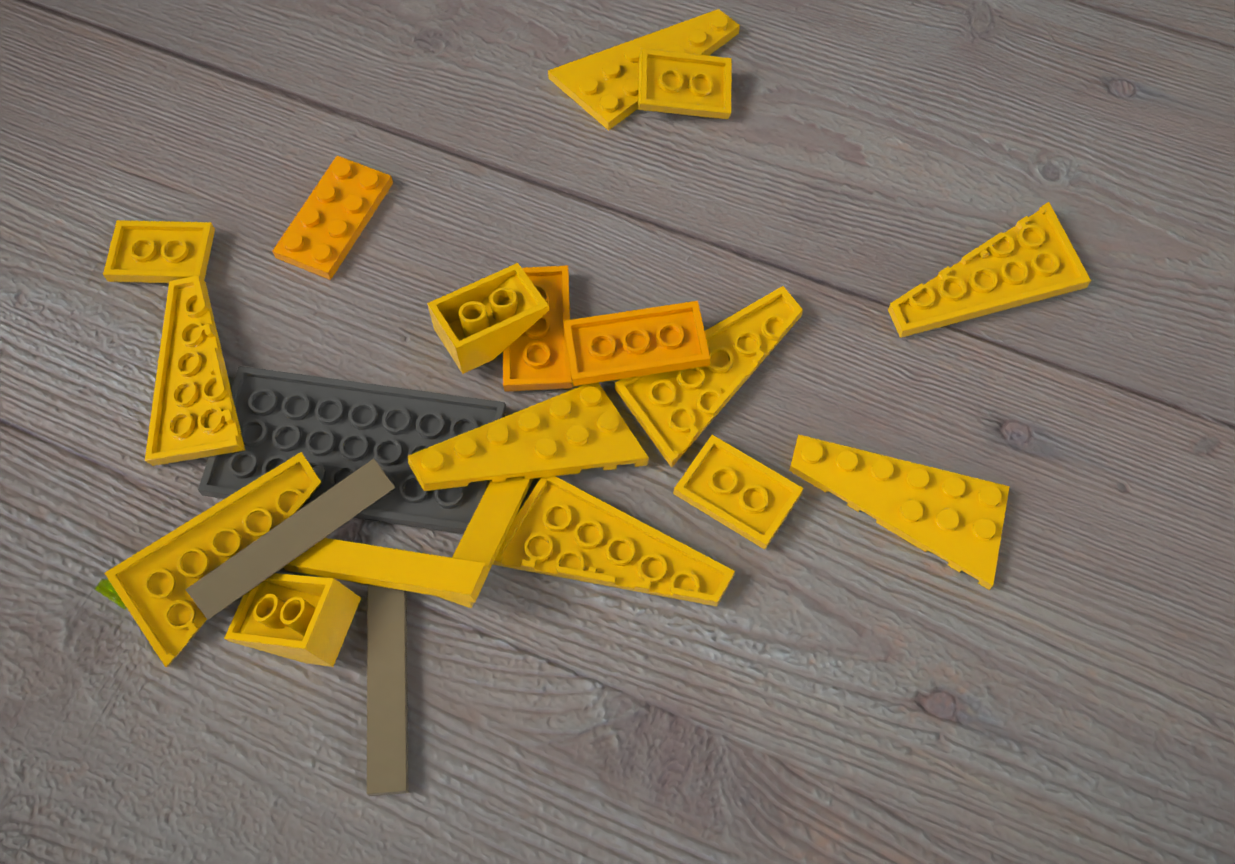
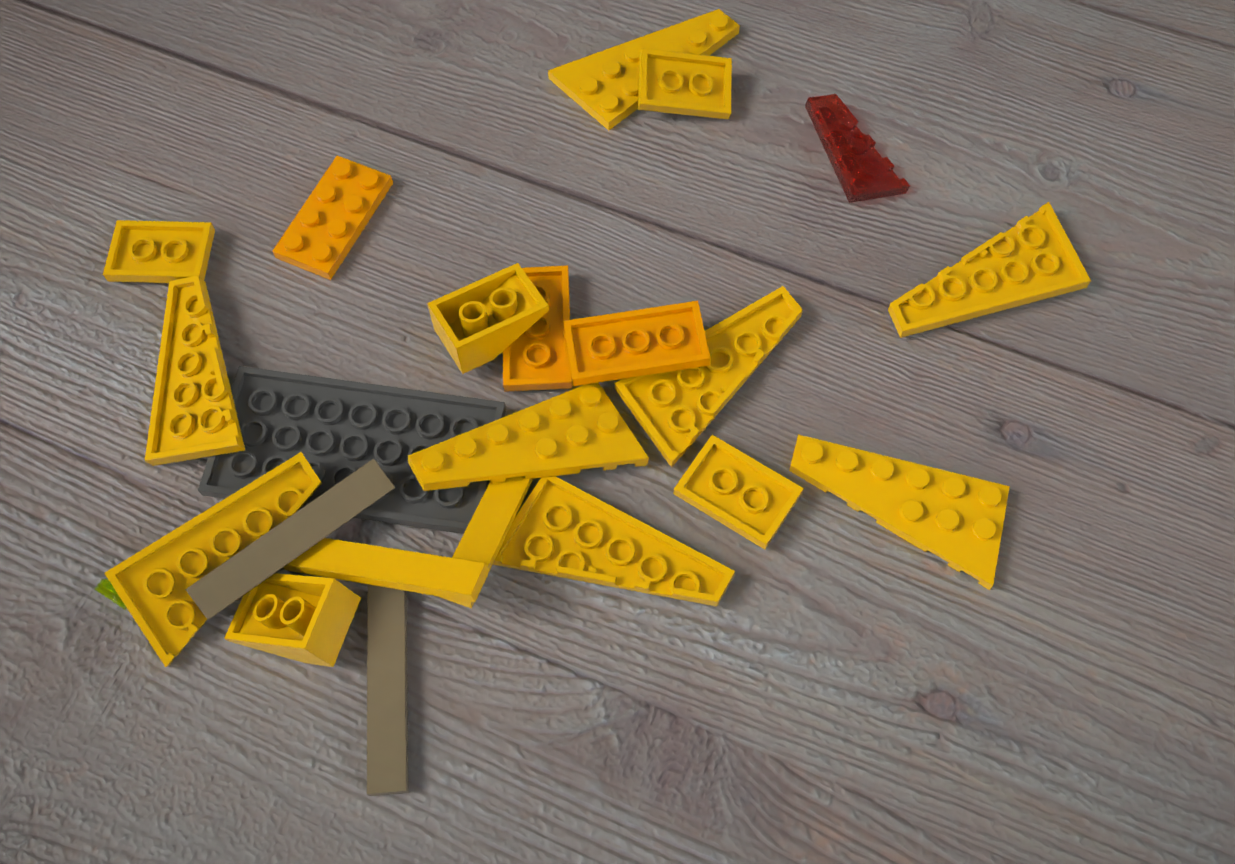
none -> clear red wing [805,94,910,203]

